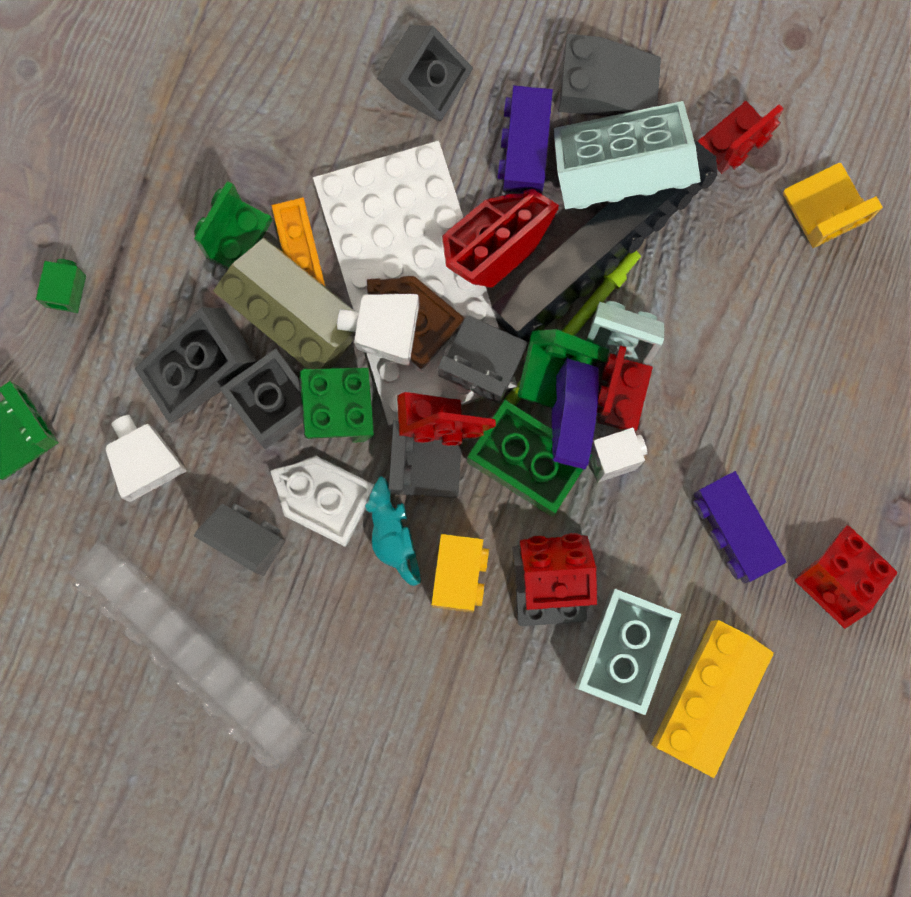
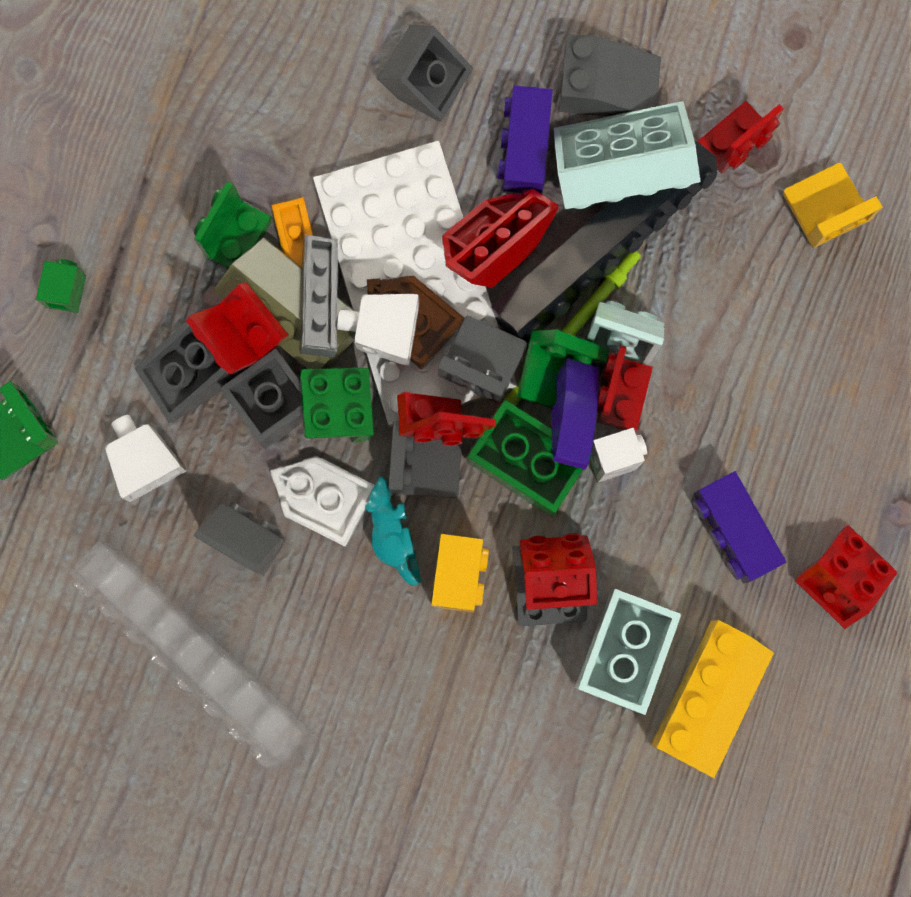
none -> red bracket [186,282,289,375]
none -> tile [300,235,338,358]

